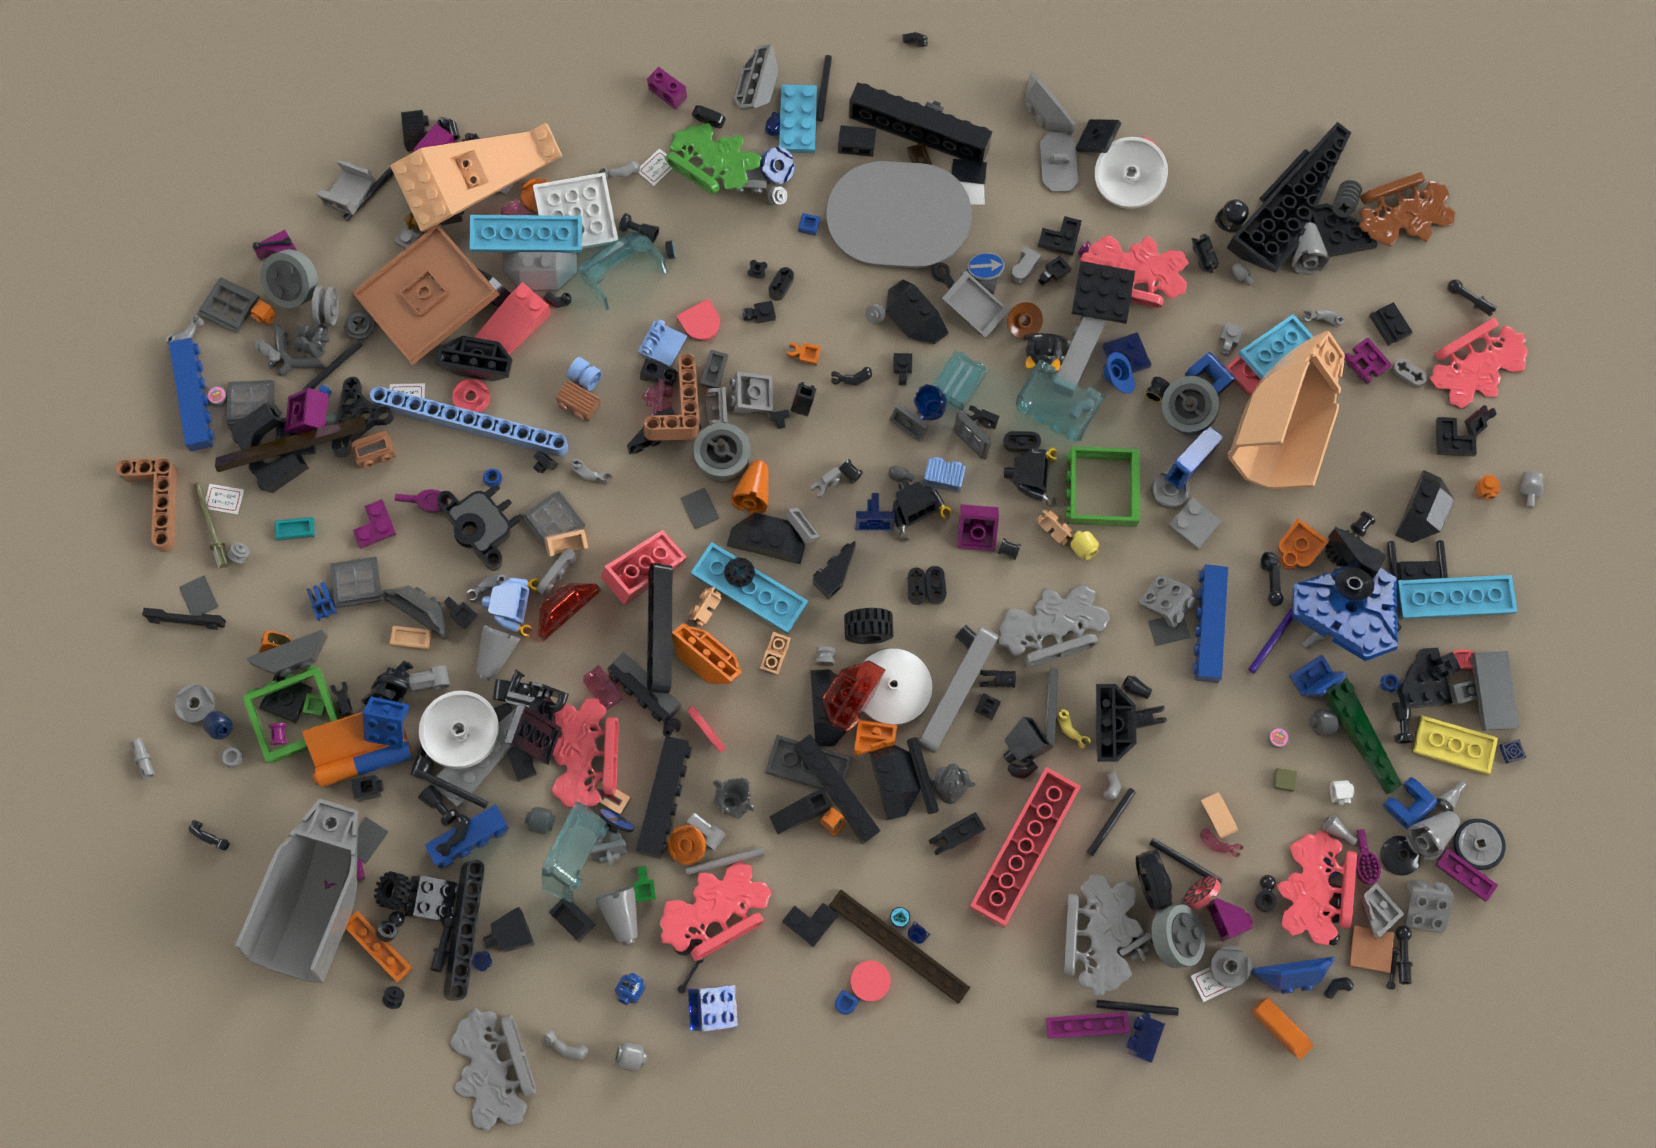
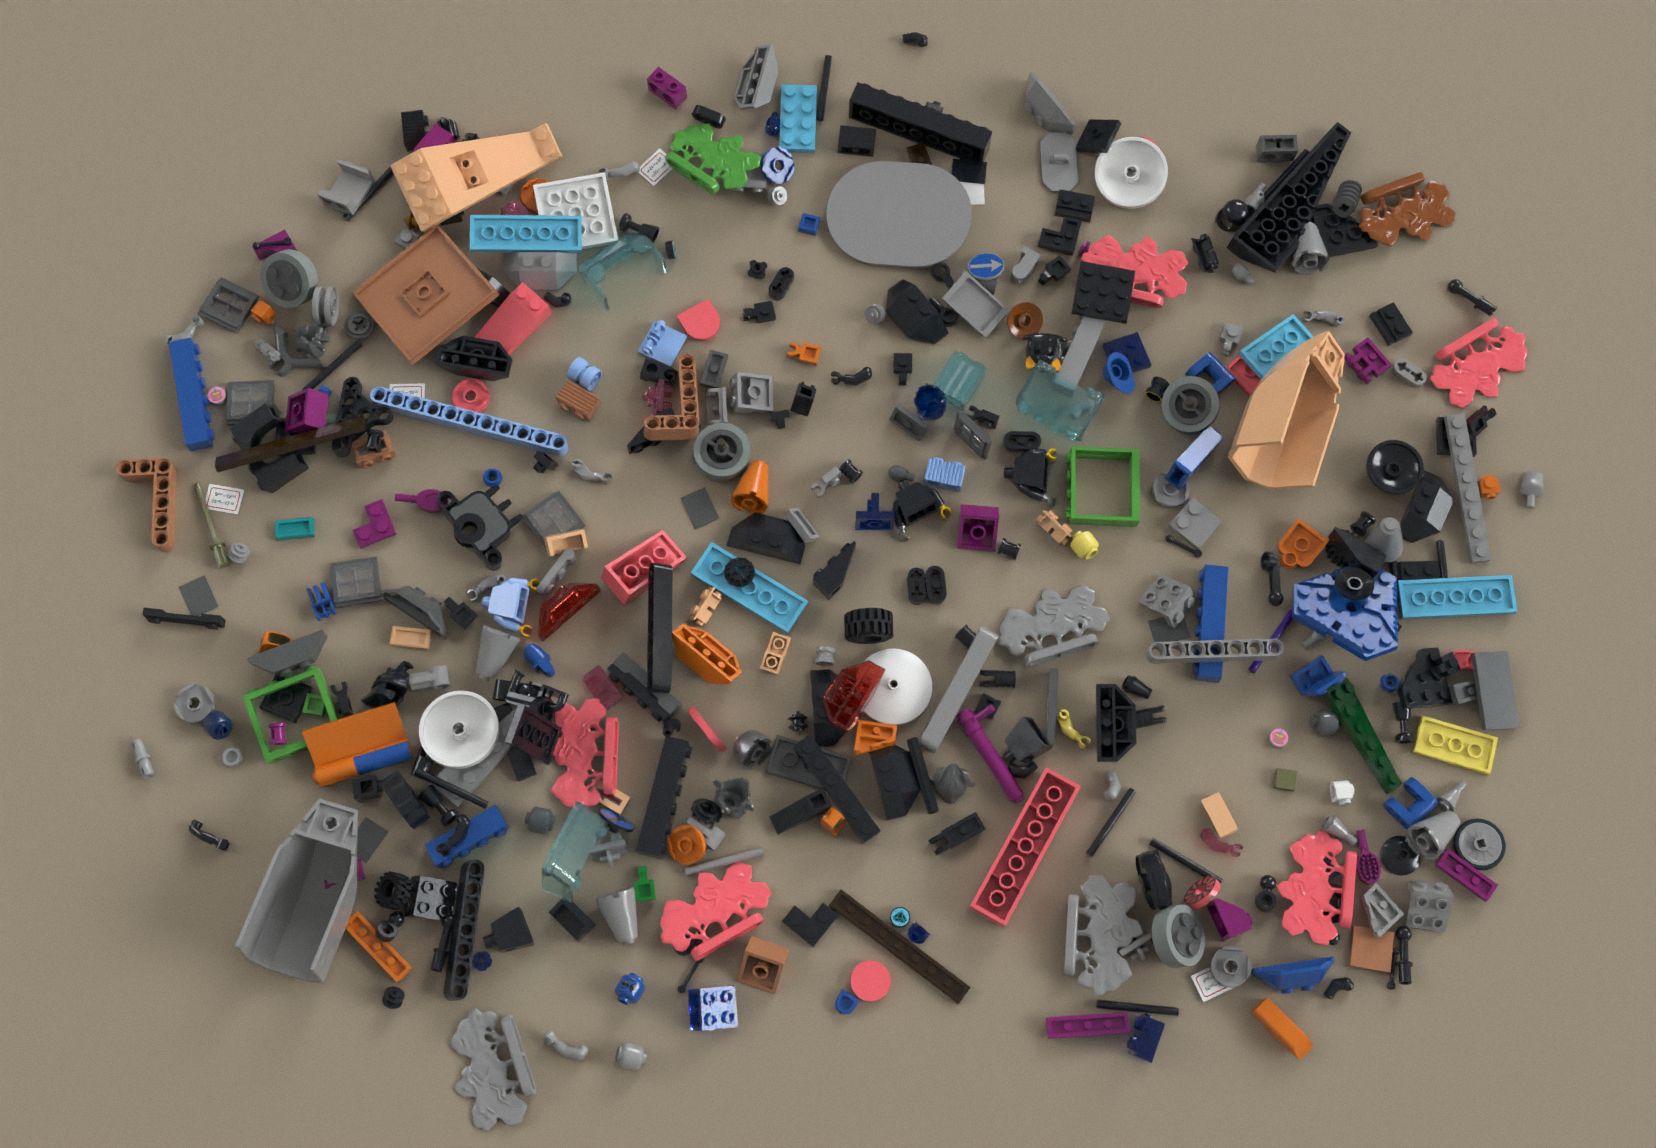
blue bracket [362,697,409,748] -> none
tile [1499,739,1526,764] -> none
none -> black bush [364,429,384,453]
none -> black connector [380,770,431,829]
none -> blue arm [524,644,555,677]
none -> black gear [691,798,722,825]
none -> flat silver cylinder [733,730,772,770]
none -> nougat slope [737,936,790,994]
none -> black wheel [788,711,808,735]
none -> black plate [929,296,958,327]
none -> magenta cylinder [956,704,1025,804]
none -> black plate [1054,189,1095,223]
none -> light grey beam [1146,639,1284,664]
none -> black hinge [1165,535,1202,558]
none -> light grey piece [1244,183,1266,215]
none -> dark grey brick [1256,135,1298,162]
none -> light grey cone [1365,517,1404,563]
none -> black dish [1366,440,1424,495]
none -> light grey plate [1444,413,1492,563]

